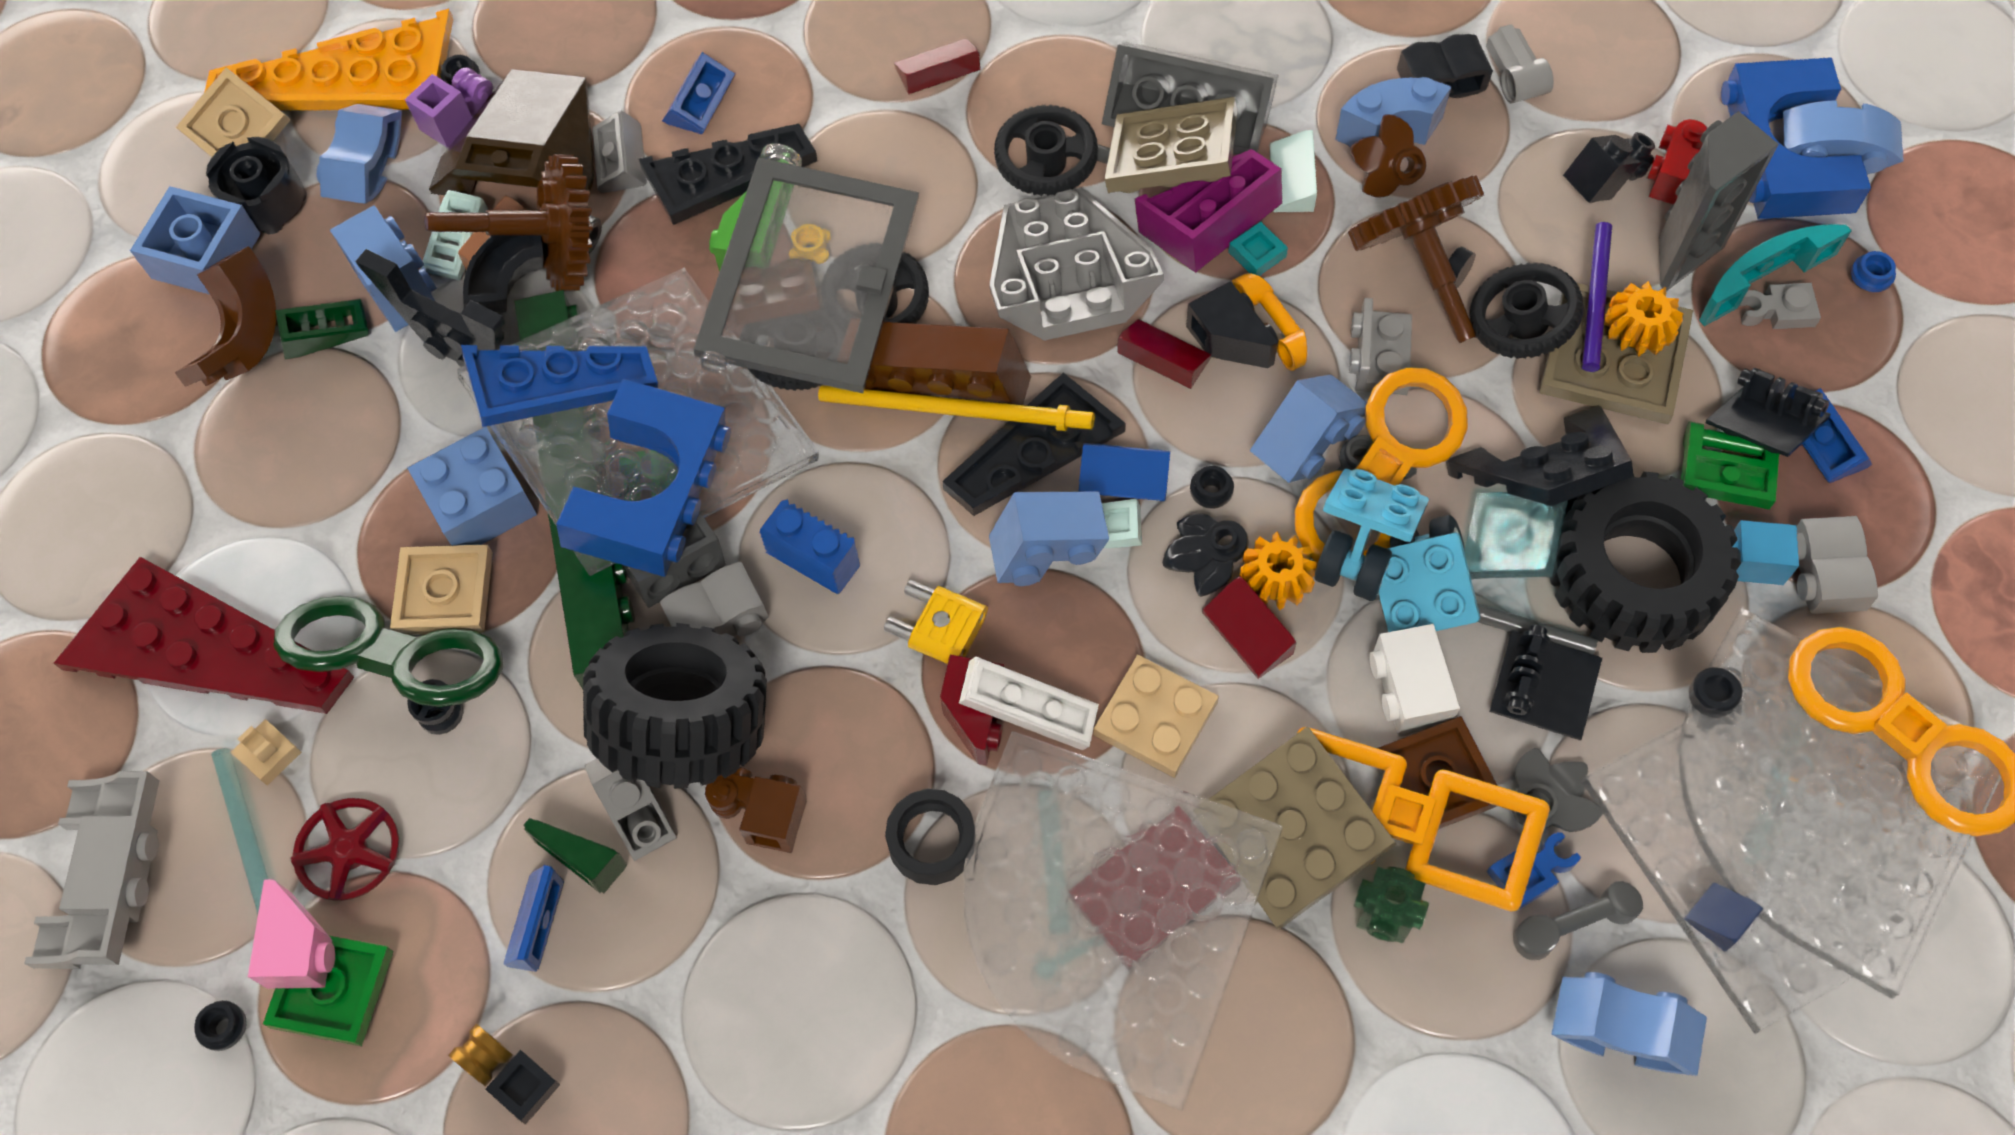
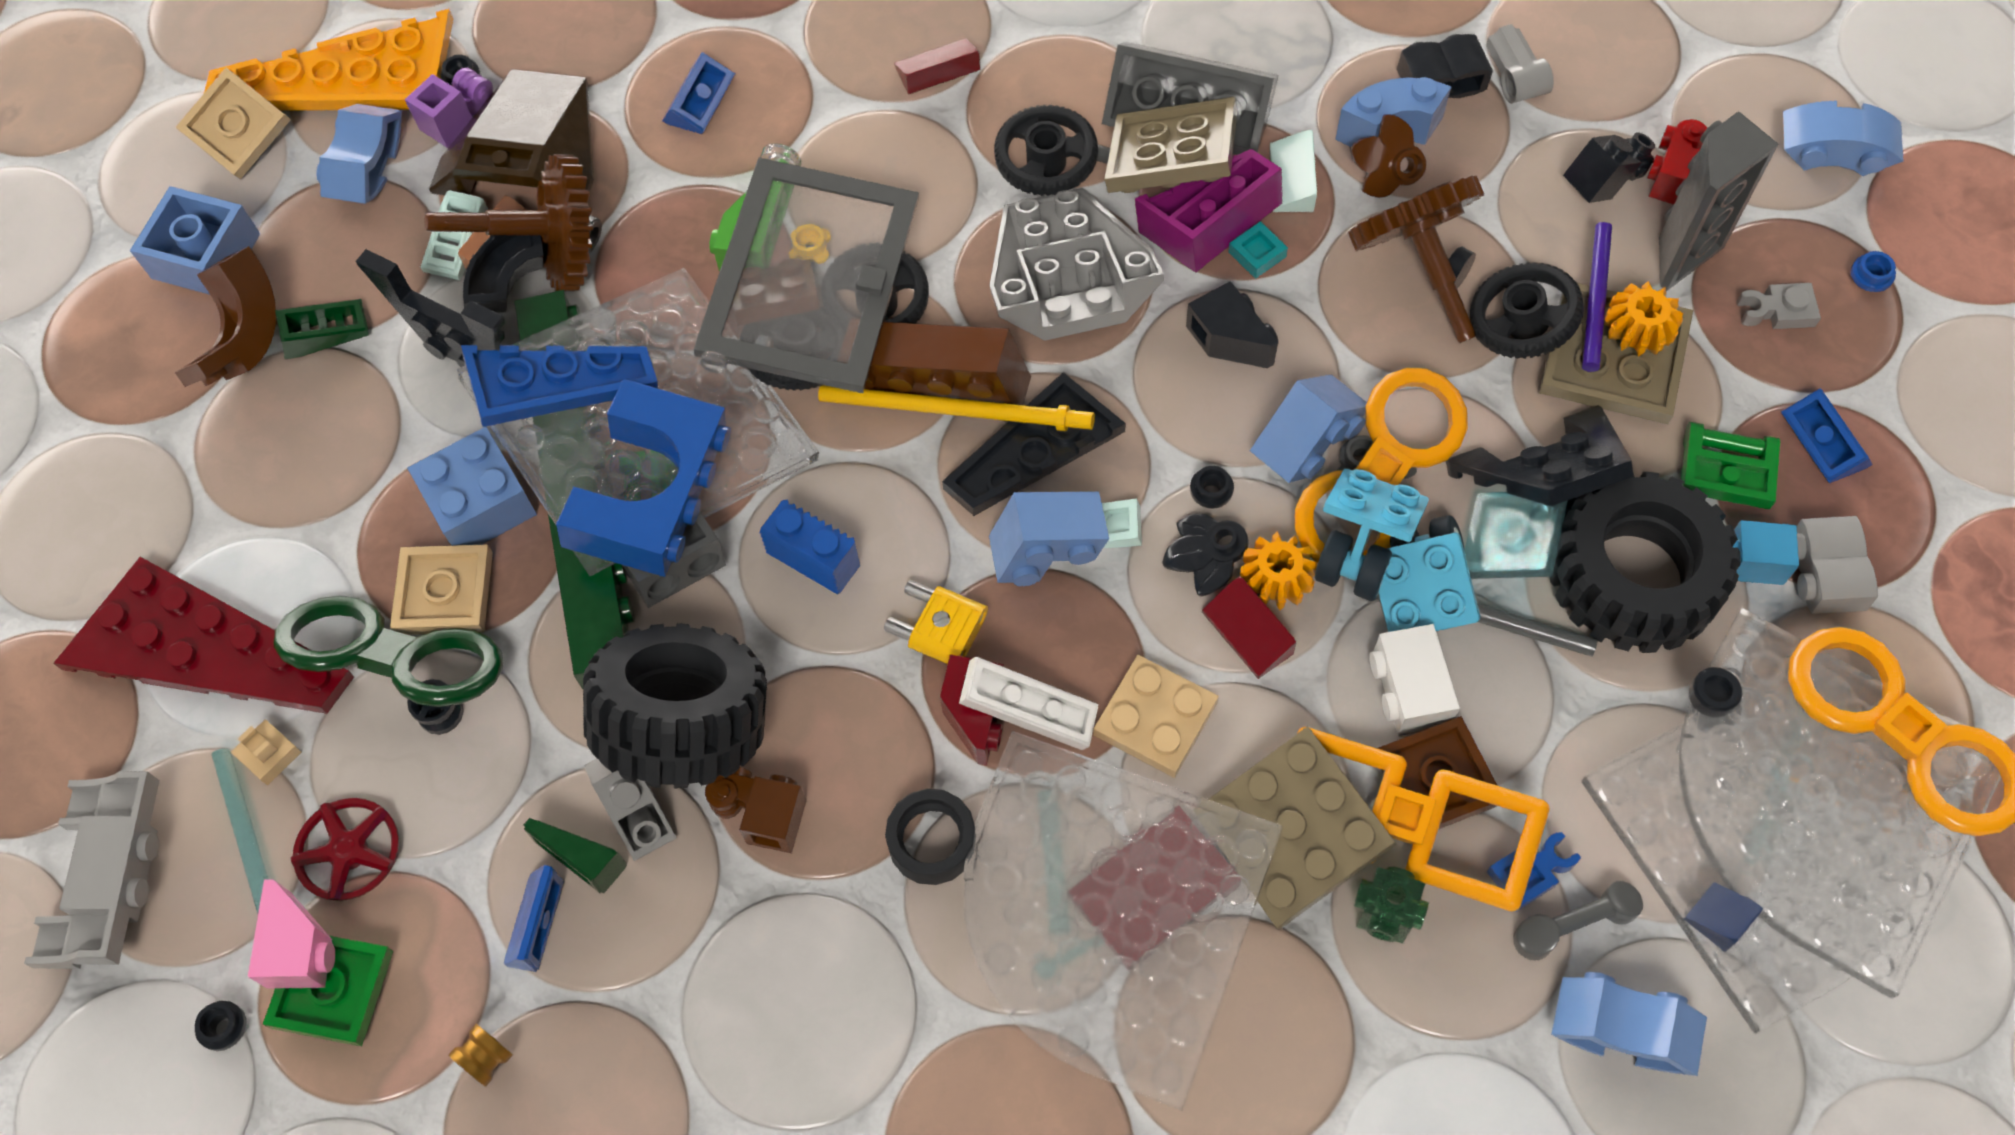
black brick [206,137,307,235] -> none
medium blue brick [330,205,437,332] -> none
black plate [485,1050,560,1125] -> none
light grey slope [592,110,647,193] -> none
black wing [638,123,818,225] -> none
light grey brick [660,562,769,636] -> none
blue slope [1078,443,1171,501] -> none
dark red slope [1117,319,1211,389] -> none
light orange bar [1231,273,1307,371] -> none
light grey bracket [1349,298,1412,395] -> none
black hinge [1489,625,1602,741] -> none
dark grey plate [1512,748,1604,832] -> none
teal slope [1699,224,1852,326] -> none
black hinge [1705,368,1831,457] -> none
blue arch [1721,57,1871,219] -> none

